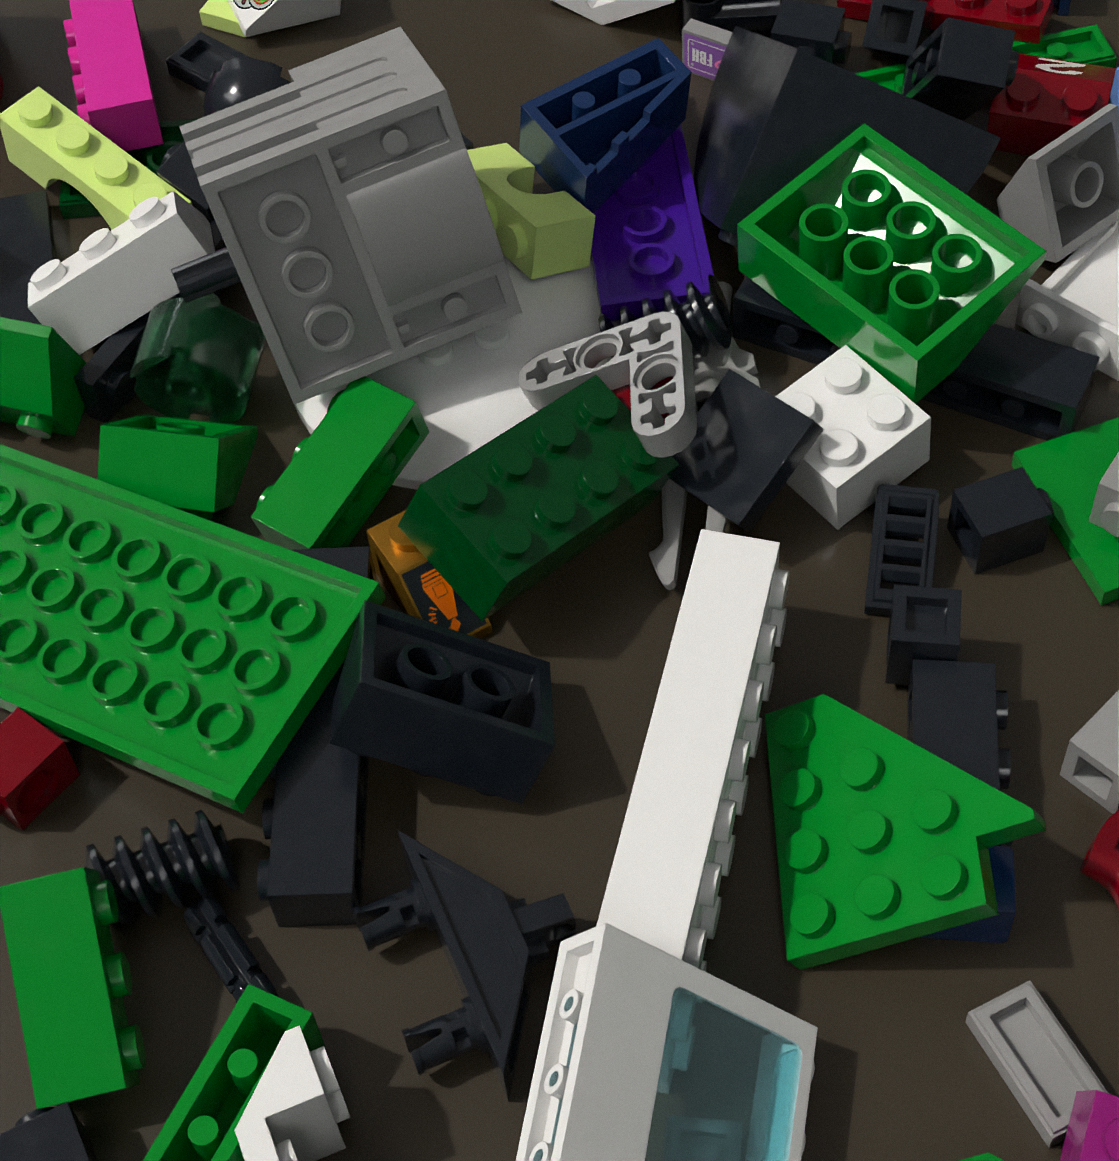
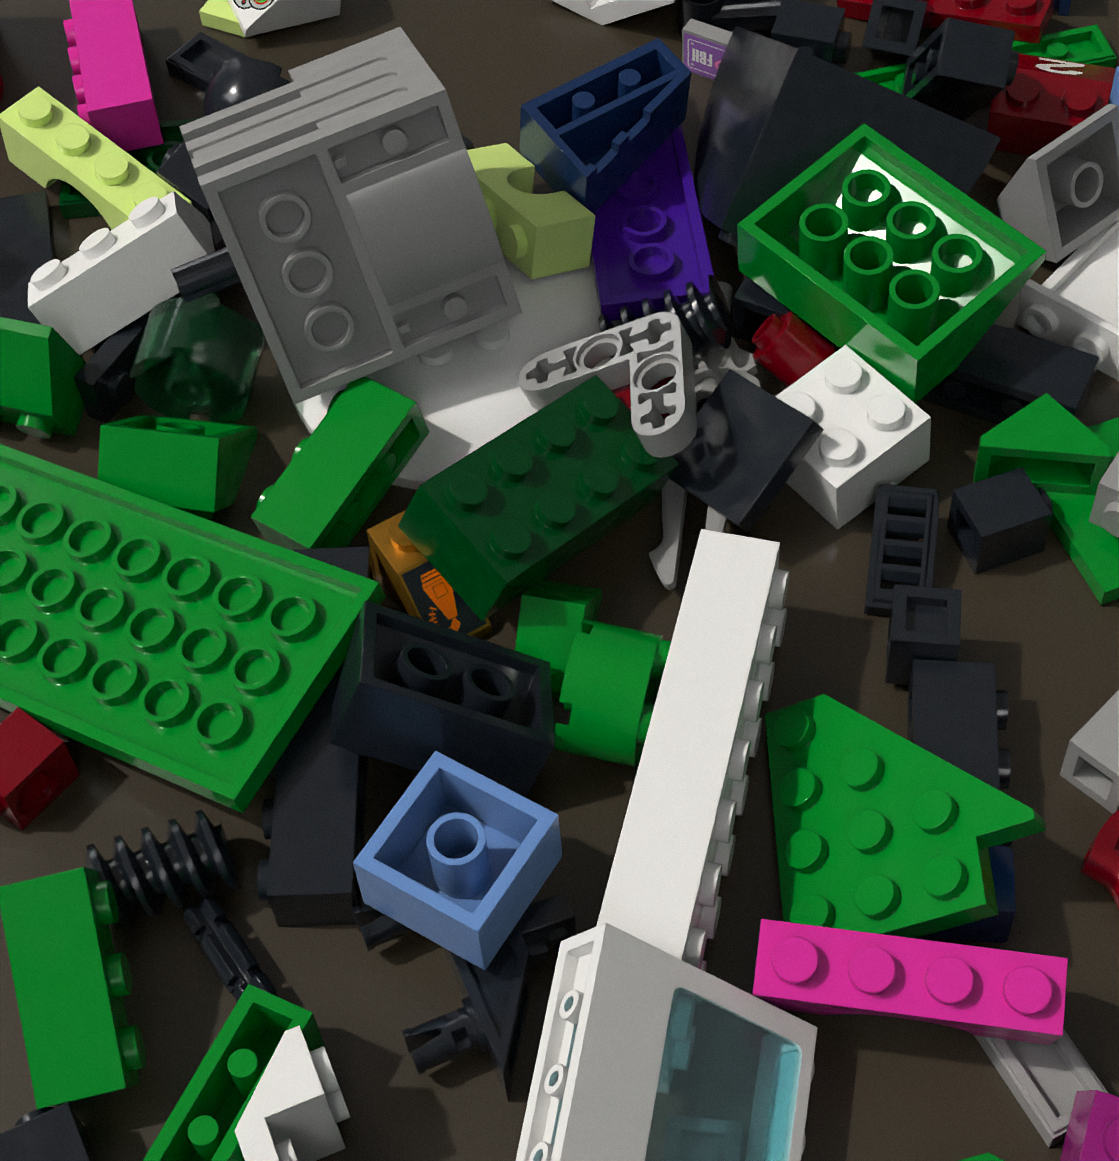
none -> medium blue brick [353,751,562,970]
none -> green slope [515,580,603,699]
none -> green brick [554,619,671,768]
none -> dark red brick [752,312,835,387]
none -> dark pink arch [752,919,1068,1045]
none -> green slope [973,393,1111,495]

